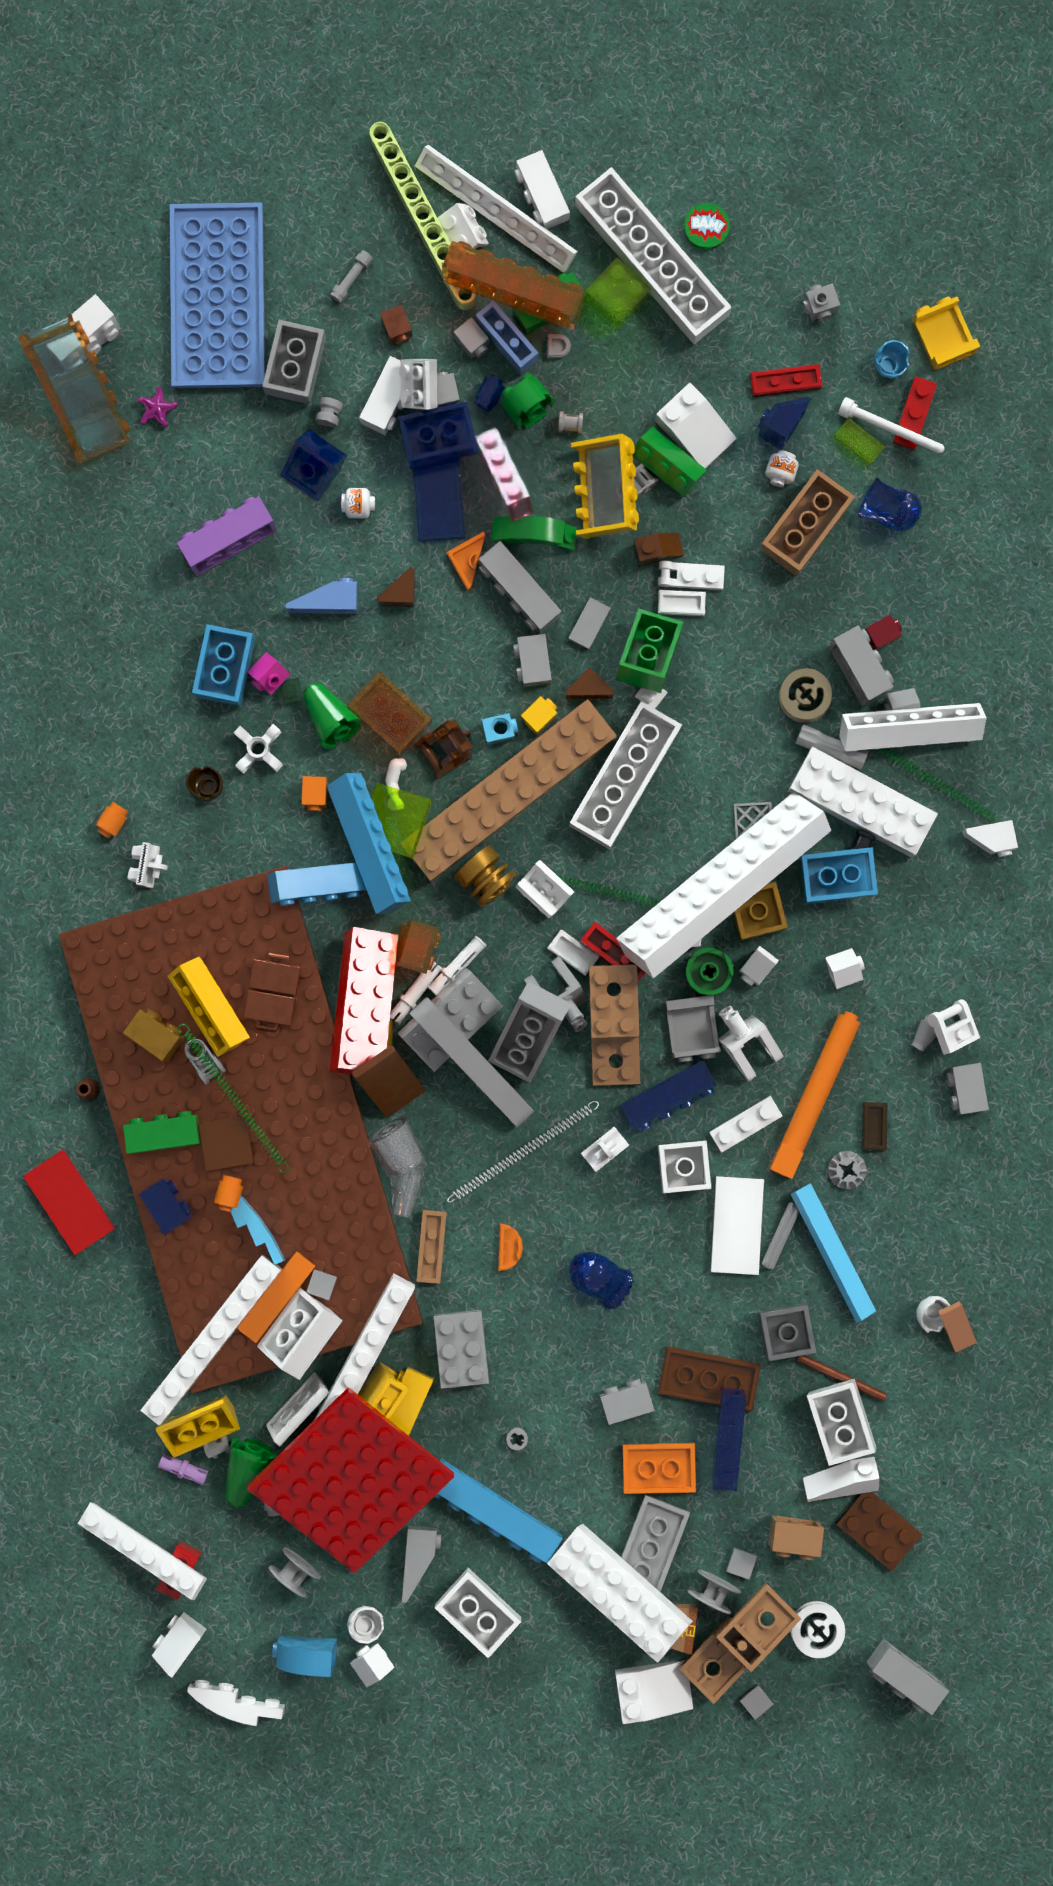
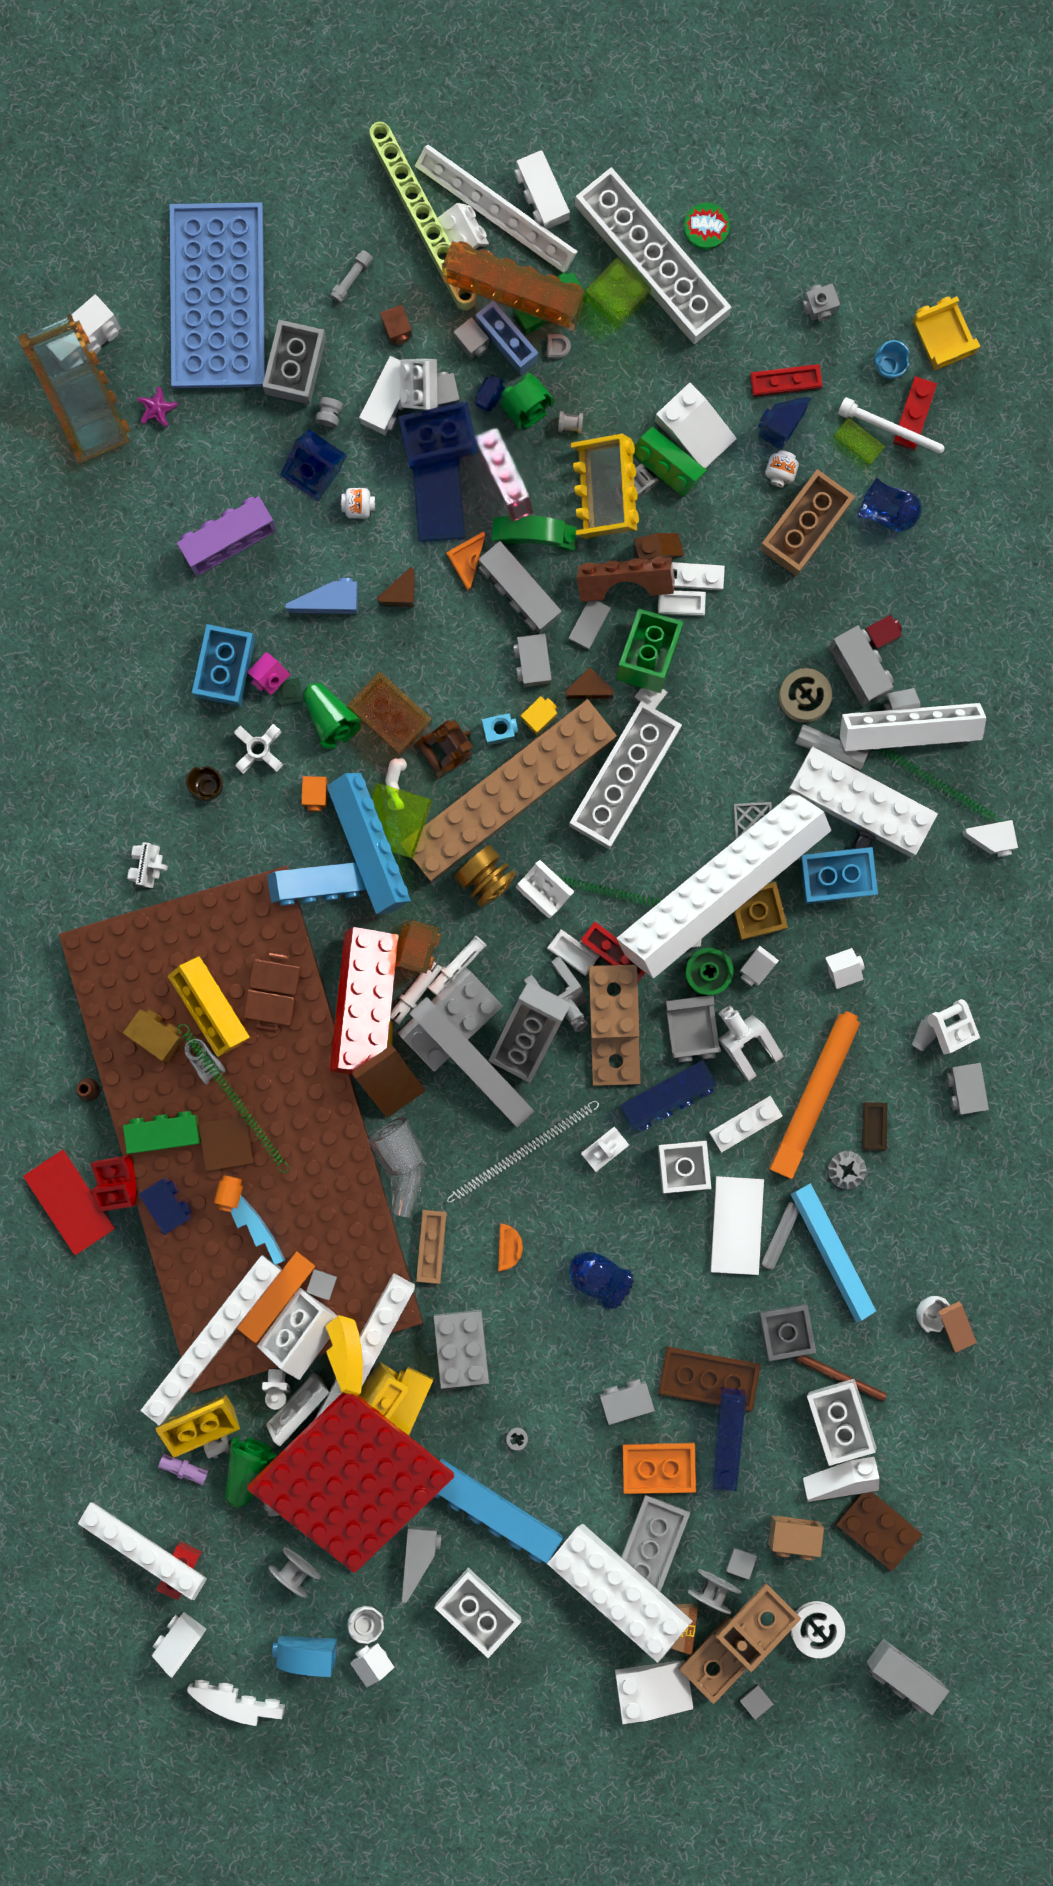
orange brick [95,802,128,838] -> none
none -> red slope [91,1155,136,1212]
none -> white hips [262,1369,290,1410]
none -> yellow slope [325,1315,363,1396]
none -> copper arch [577,557,675,602]

